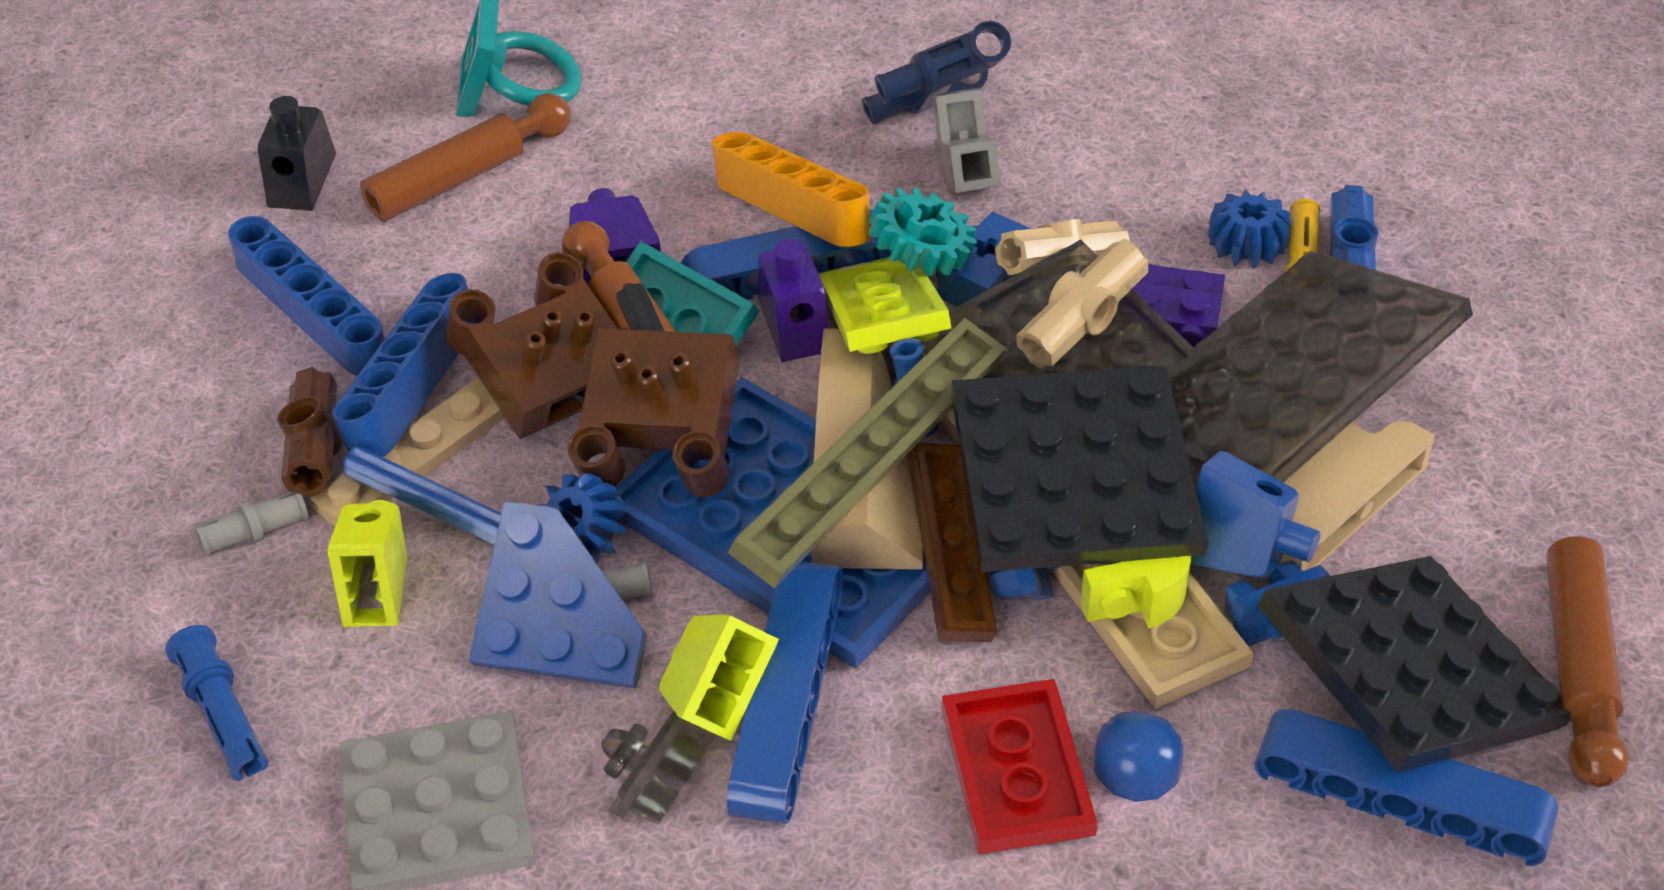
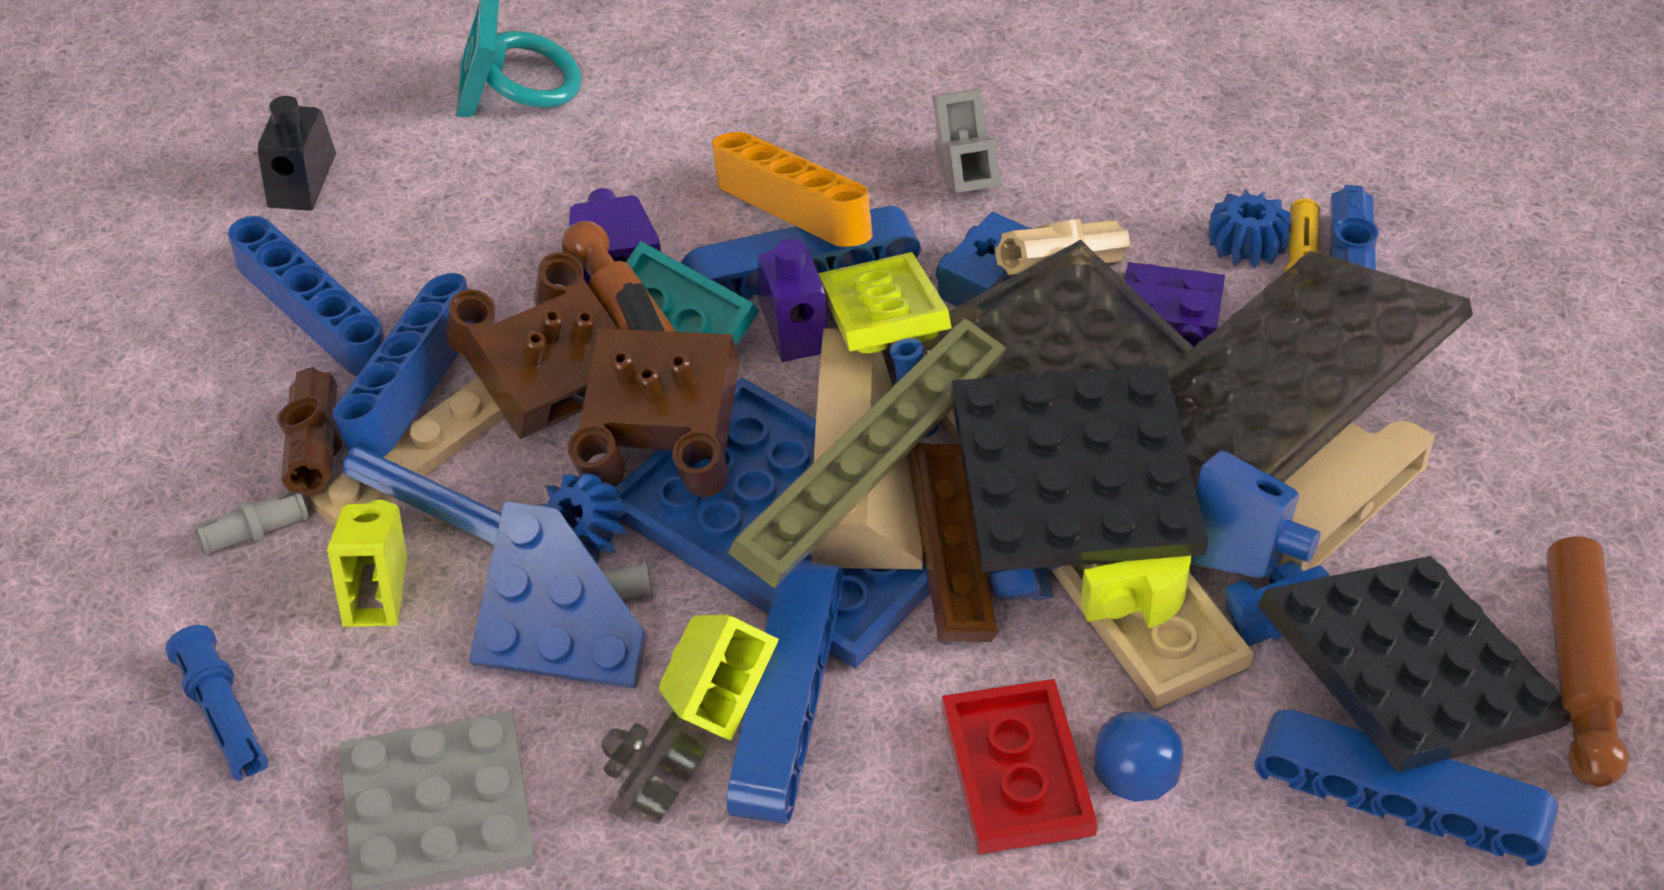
dark orange piece [360,93,571,222] -> none
dark blue connector [862,21,1011,124] -> none
teal gear [869,188,977,276] -> none
tan piece [1016,238,1148,369] -> none

